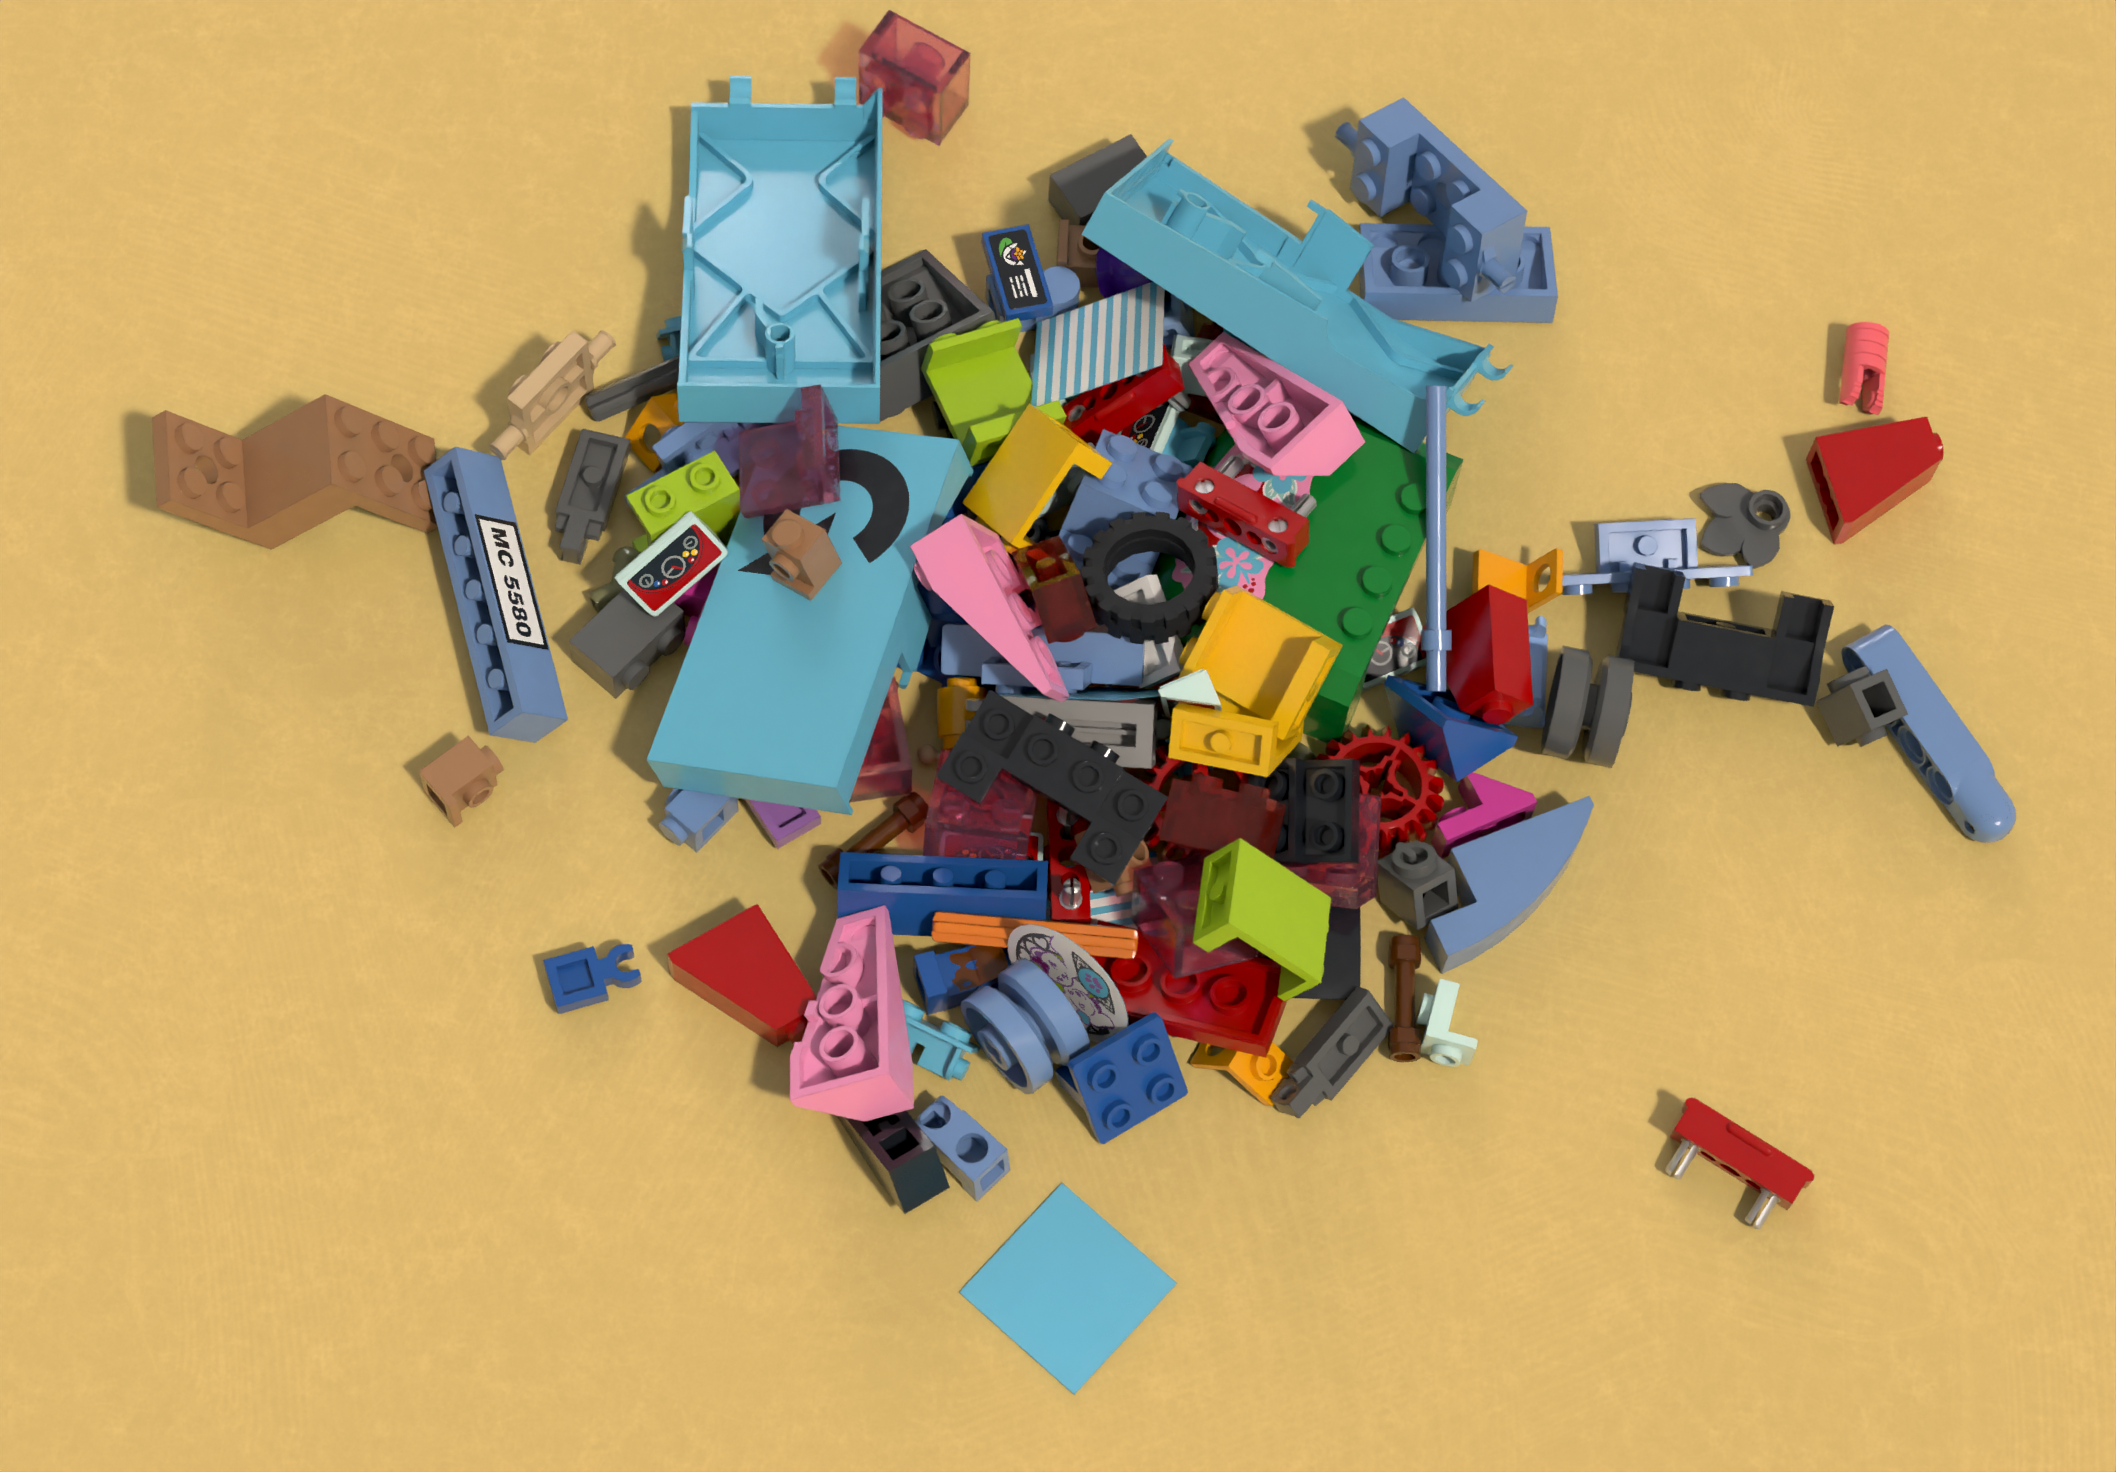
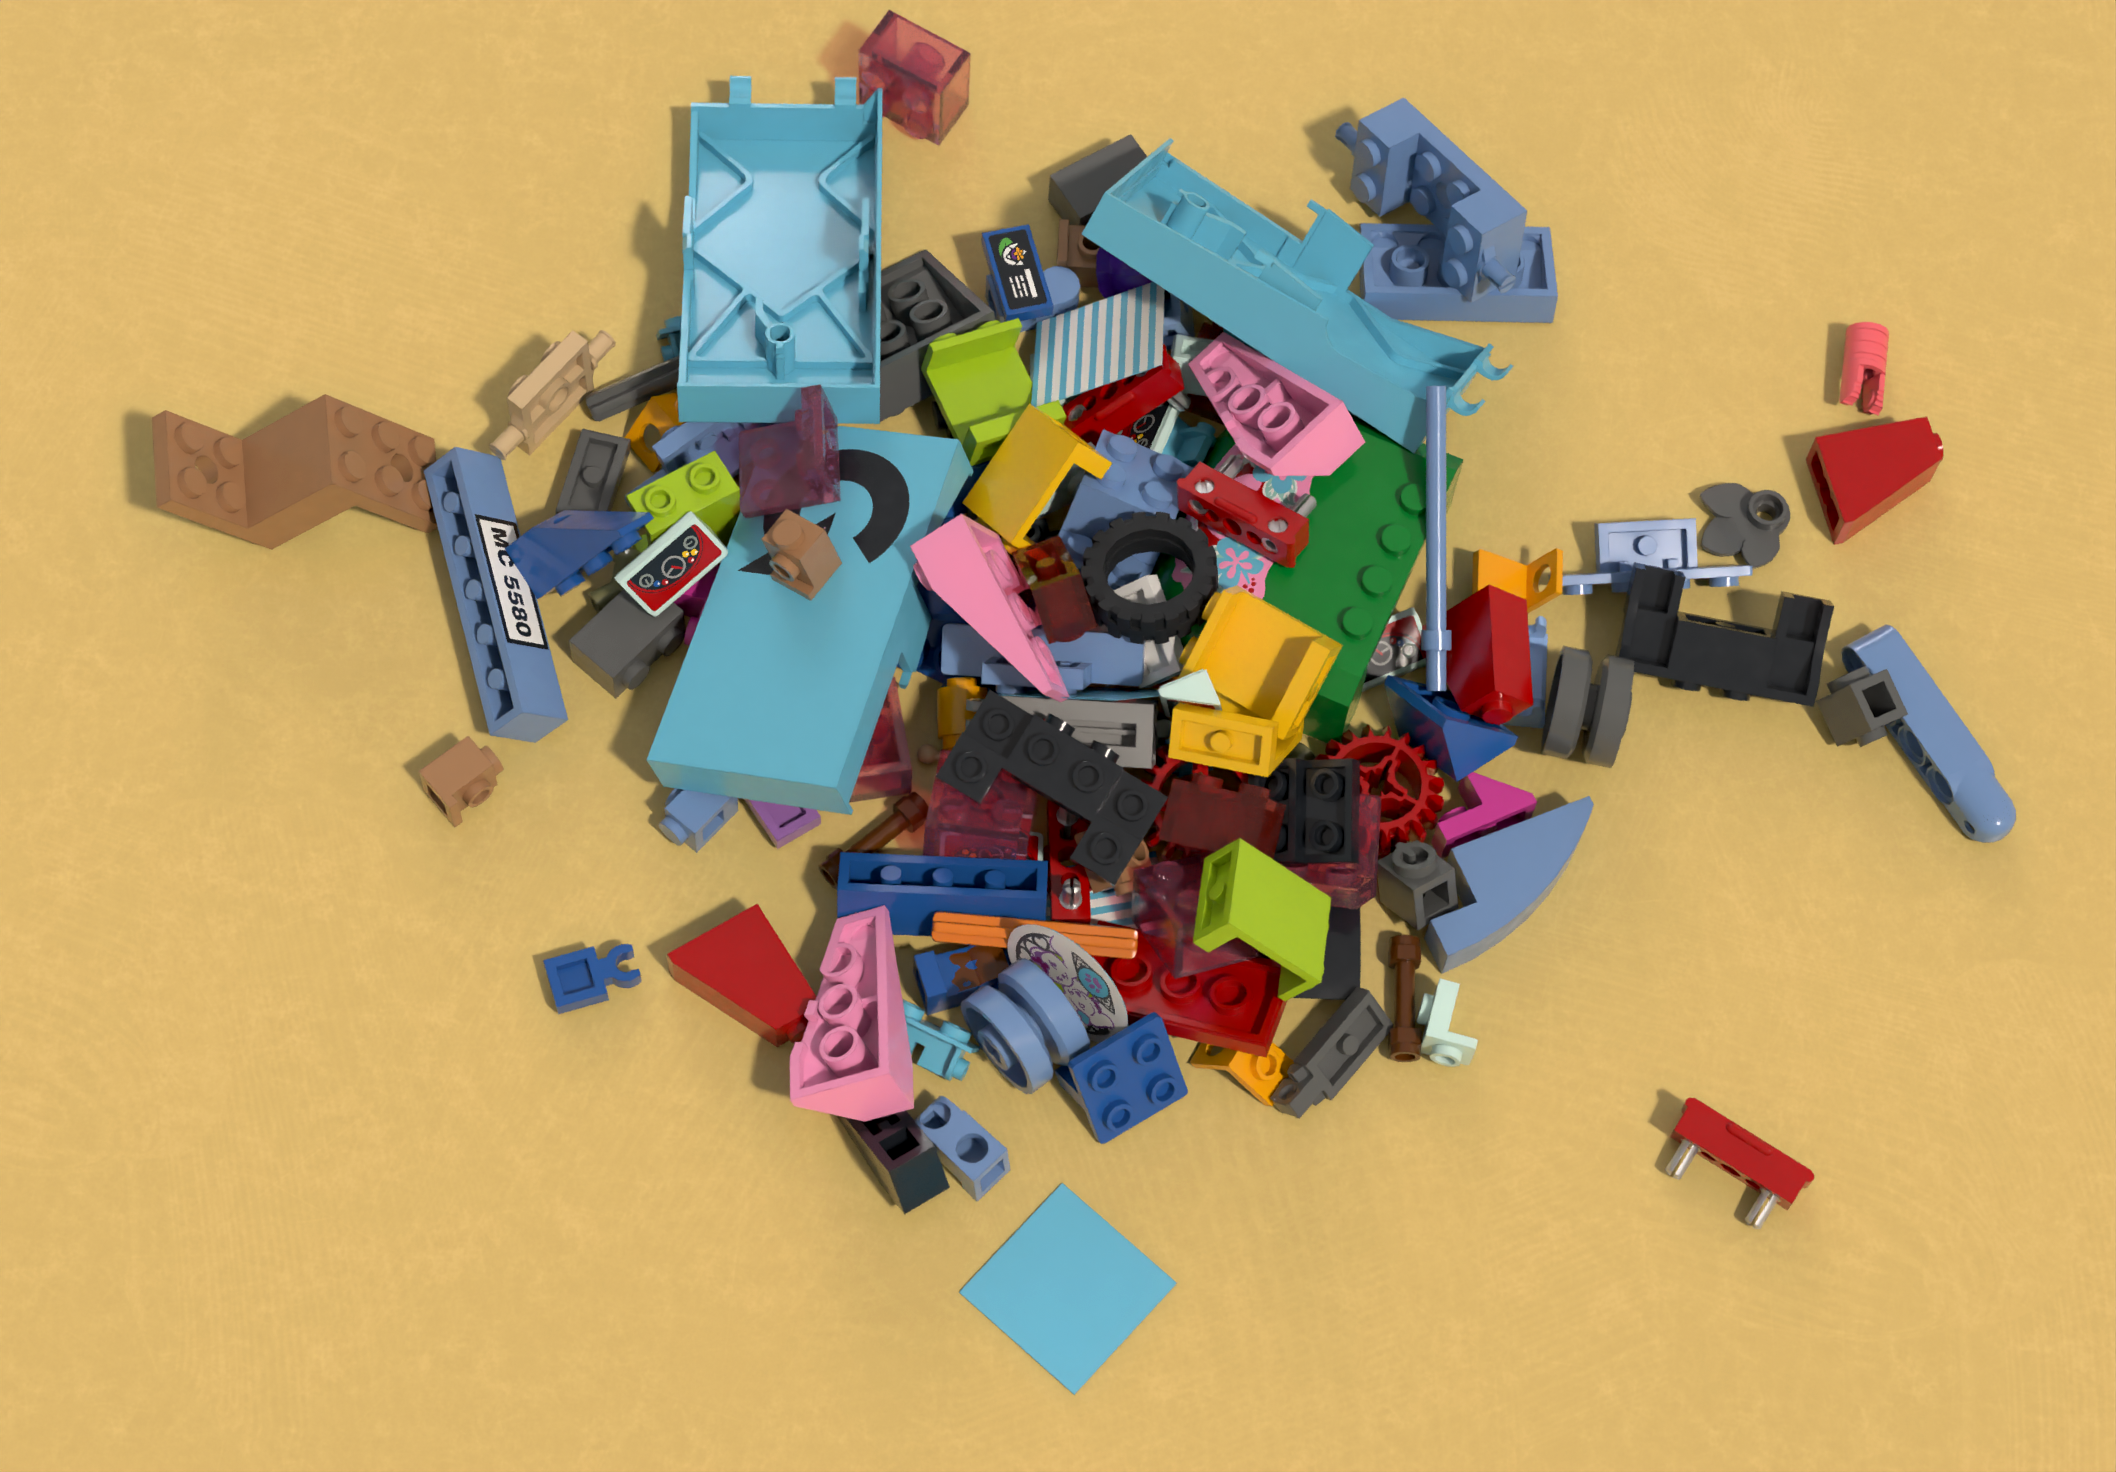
none -> blue slope [505,510,654,599]

